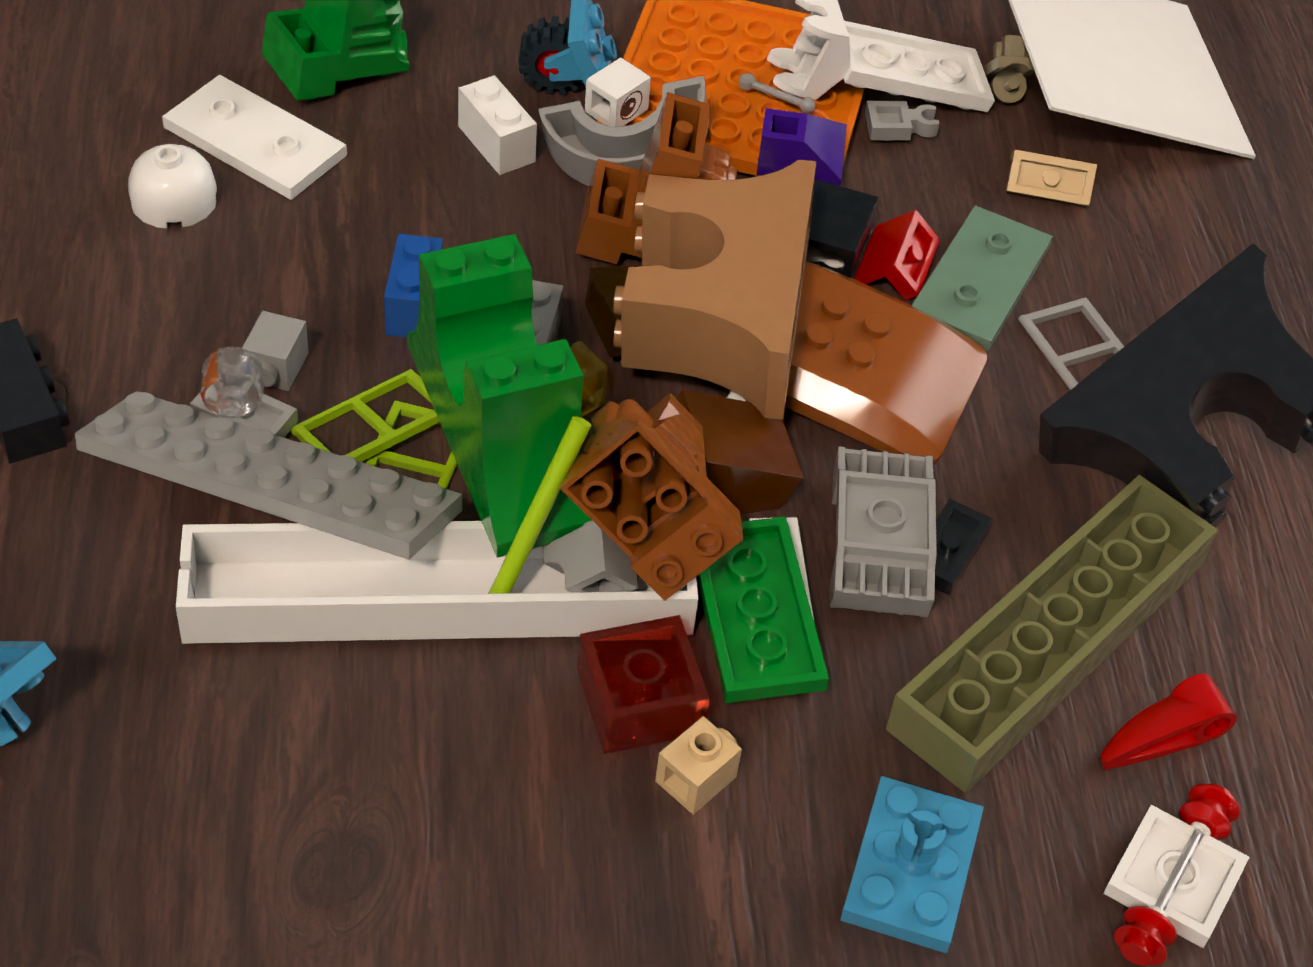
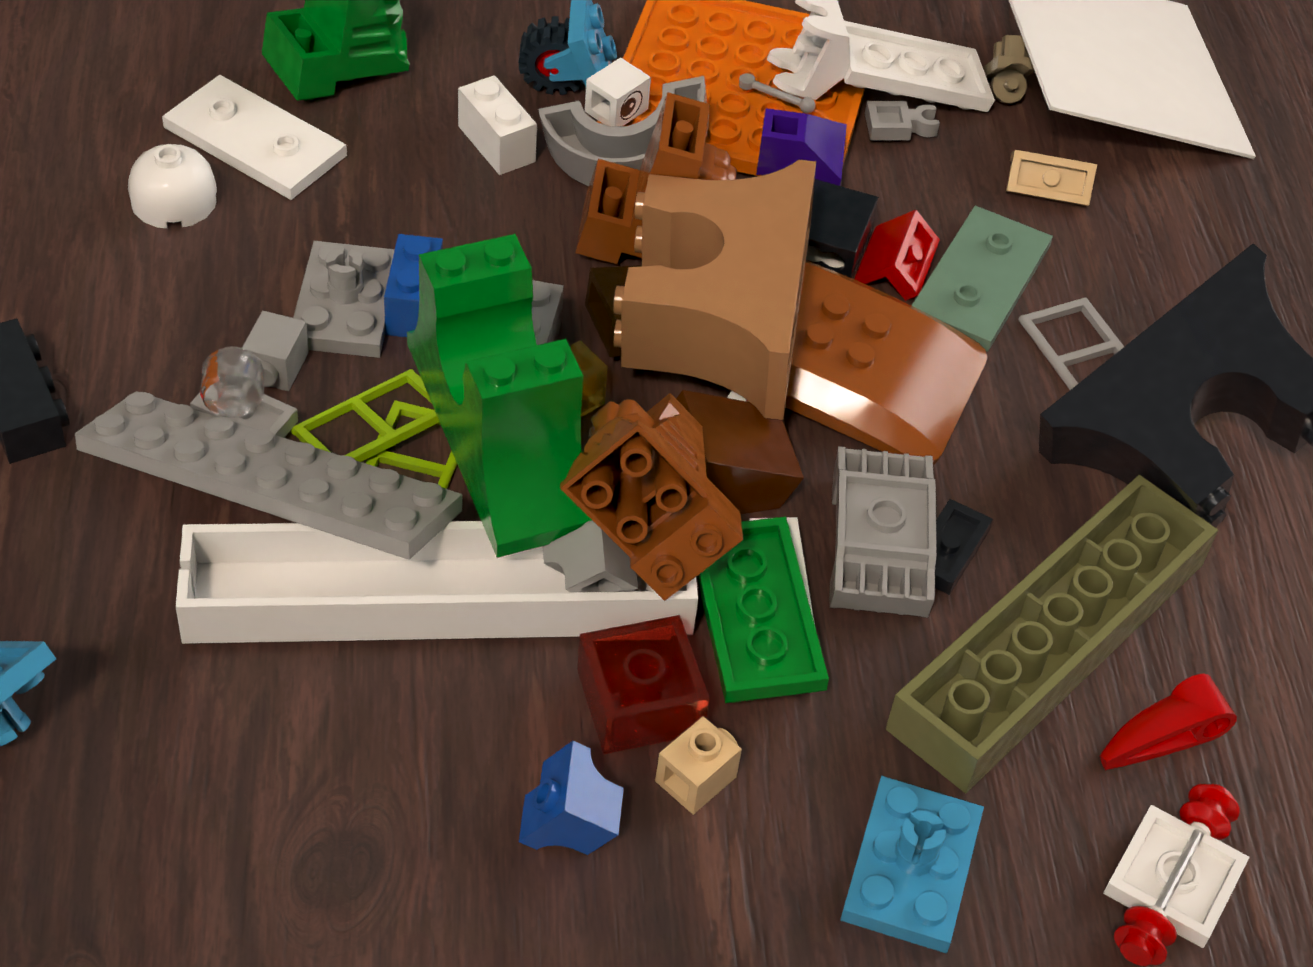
lime bar [488,416,591,594] -> none
none -> light grey plate [293,241,395,358]
none -> blue brick [519,741,624,855]

